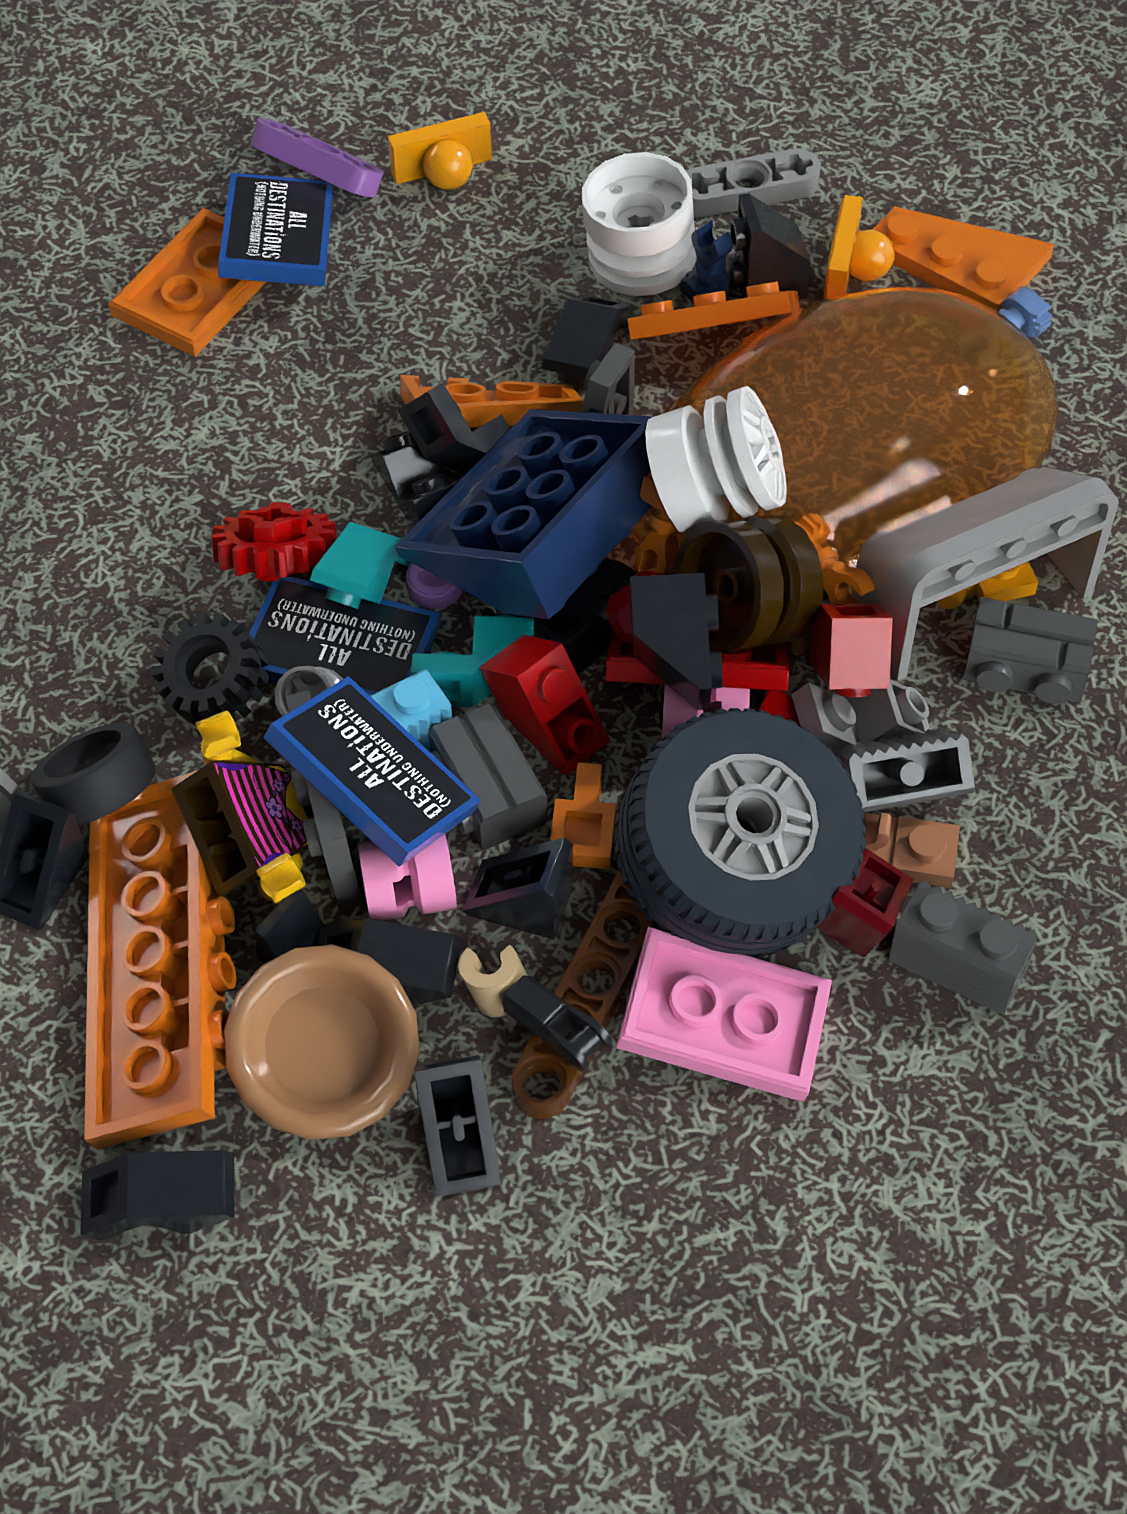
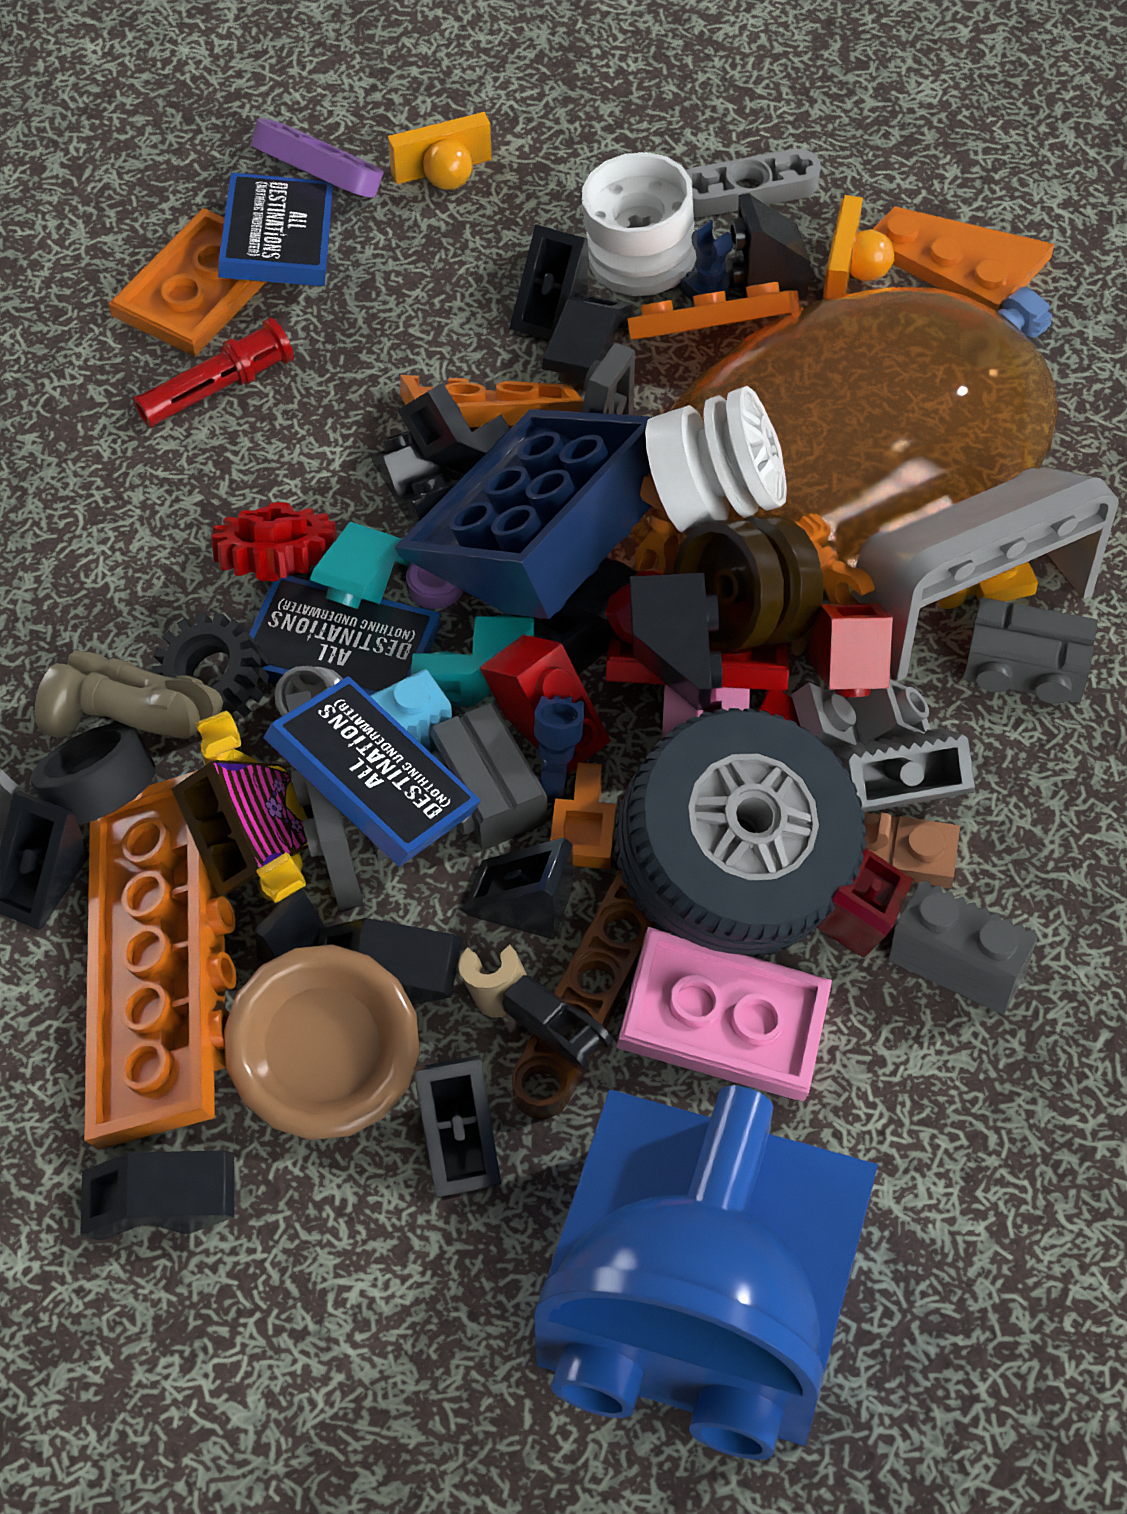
bright pink wheel [357,834,457,921] -> none
none -> dark tan piece [35,650,223,739]
none -> red pin [133,317,294,428]
none -> black slope [509,224,588,341]
none -> dark blue piece [534,695,584,804]
none -> blue piece [534,1086,878,1460]

